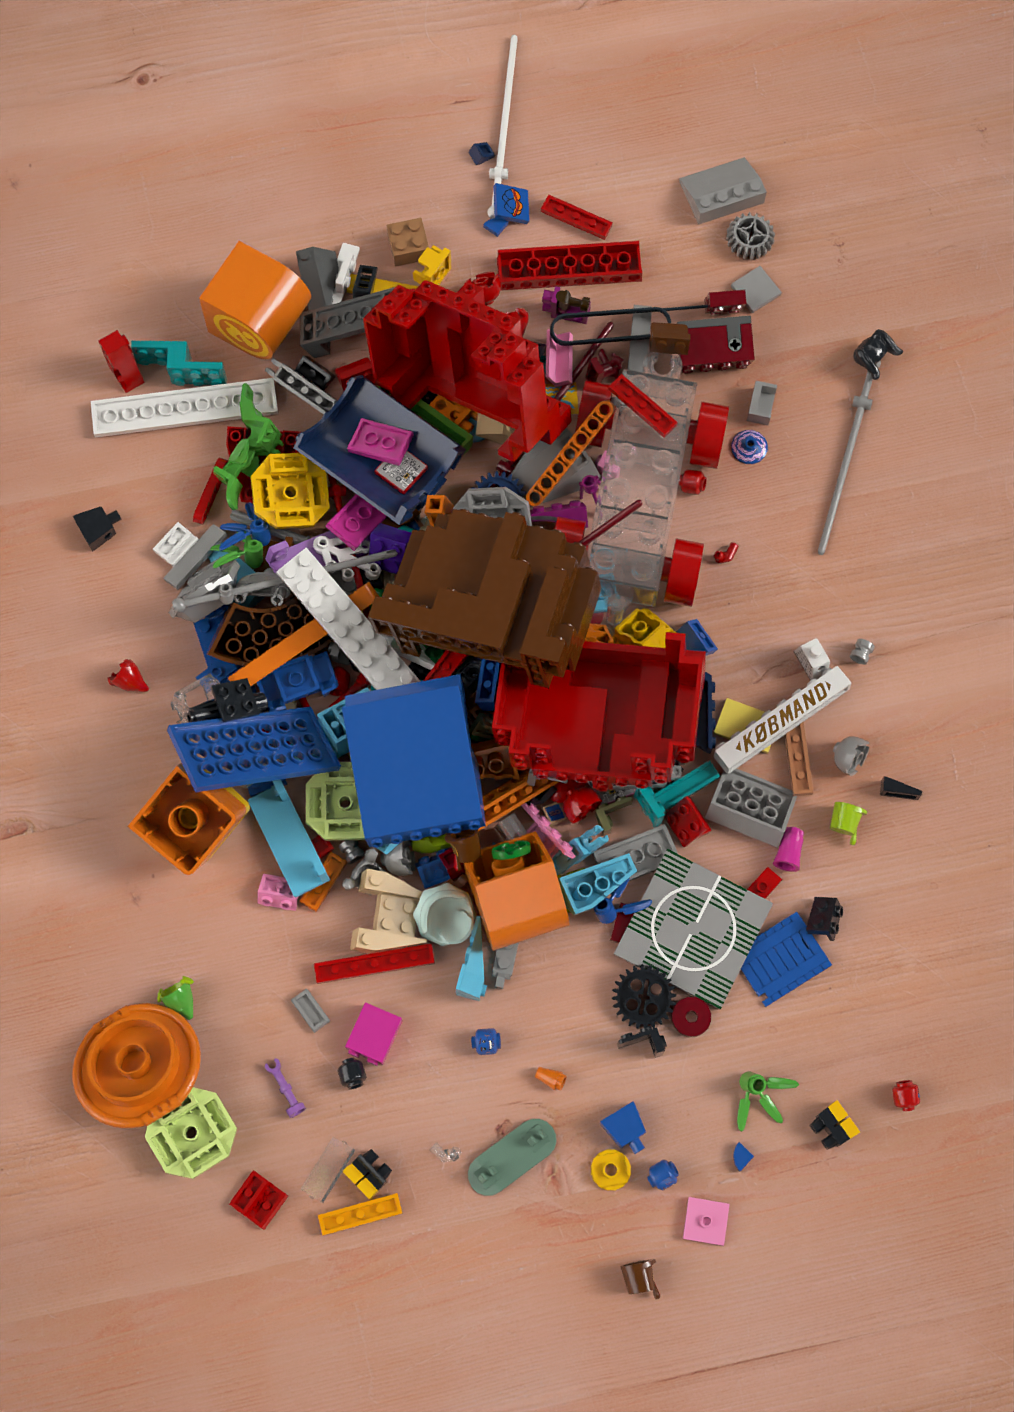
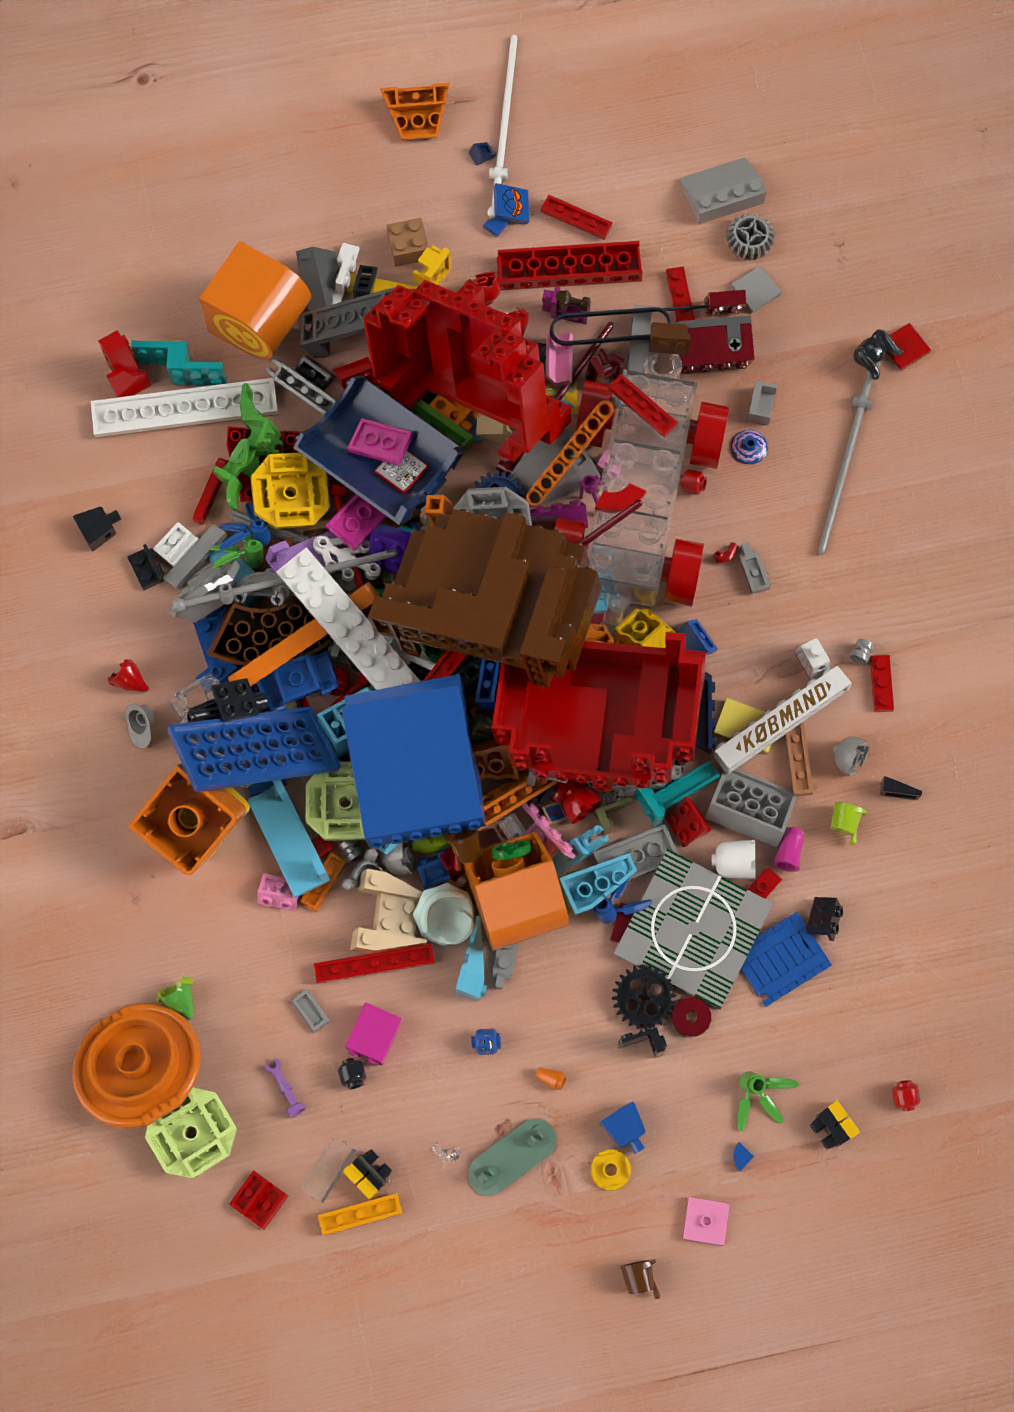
blue head [647,1160,679,1191] -> none
none -> red tile [106,366,152,398]
none -> light grey piece [125,703,156,749]
none -> black bracket [127,544,165,591]
none -> orange wedge [380,82,450,140]
none -> red tile [595,483,647,513]
none -> red plate [666,266,695,323]
none -> white cylinder [712,840,756,879]
none -> light grey hinge [739,542,770,594]
none -> red plate [870,655,894,712]
none -> red tile [887,323,931,371]

